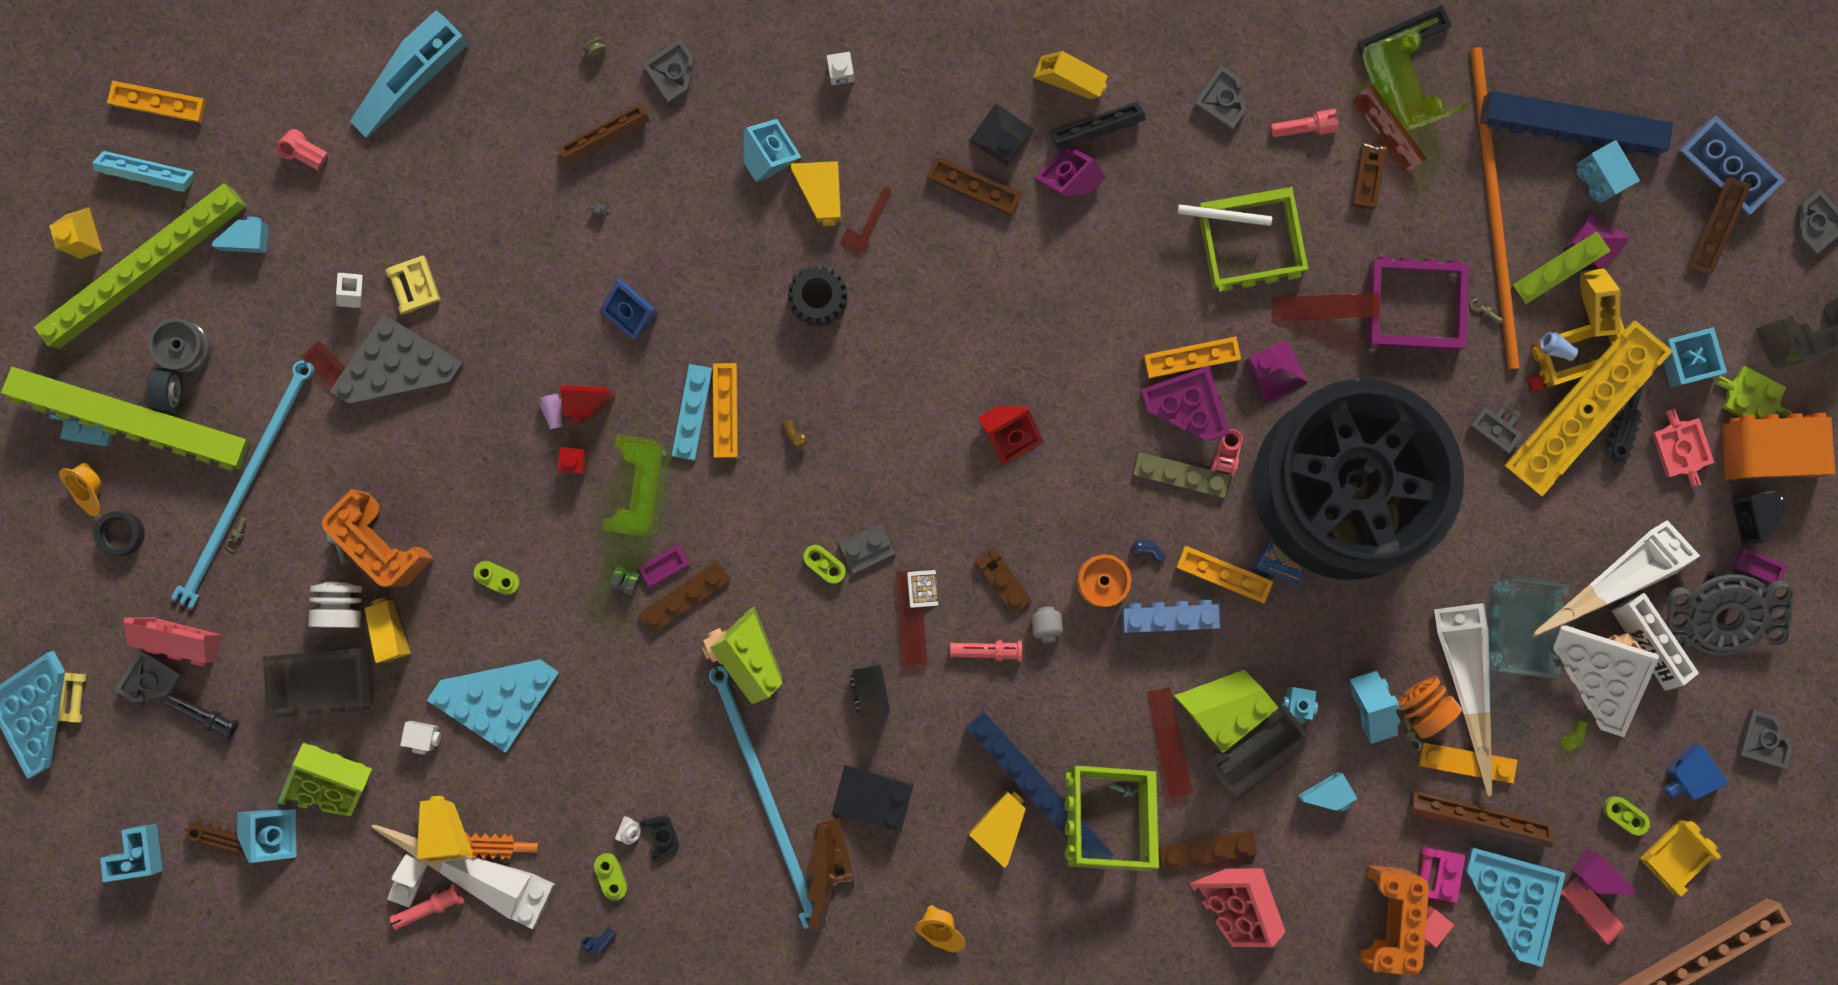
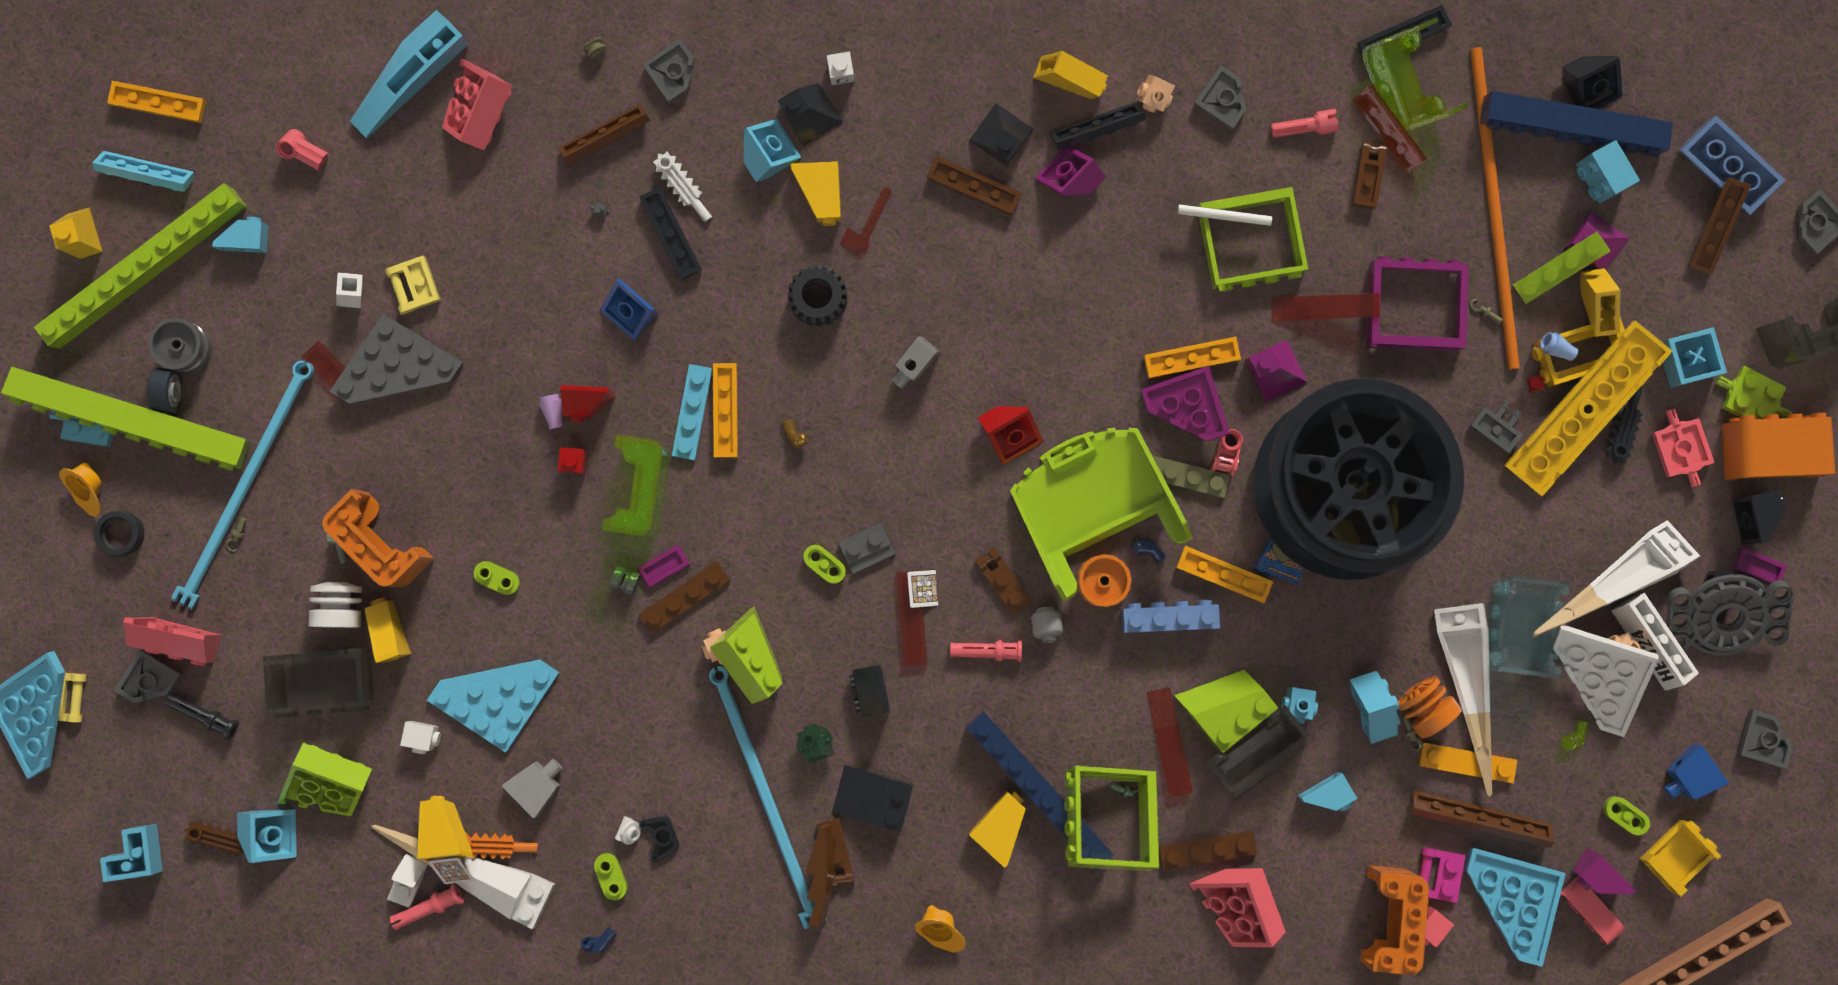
none -> sticker [428,858,475,884]
none -> coral wedge [442,58,512,151]
none -> light grey torso [502,759,563,819]
none -> black plate [639,187,702,281]
none -> white piece [653,151,712,222]
none -> black slope [778,83,843,146]
none -> clear green brick [796,724,834,763]
none -> light grey torso [892,336,940,388]
none -> lime windscreen [1010,428,1193,601]
none -> light nougat brick [1137,75,1175,113]
none -> black slope [1562,56,1623,109]

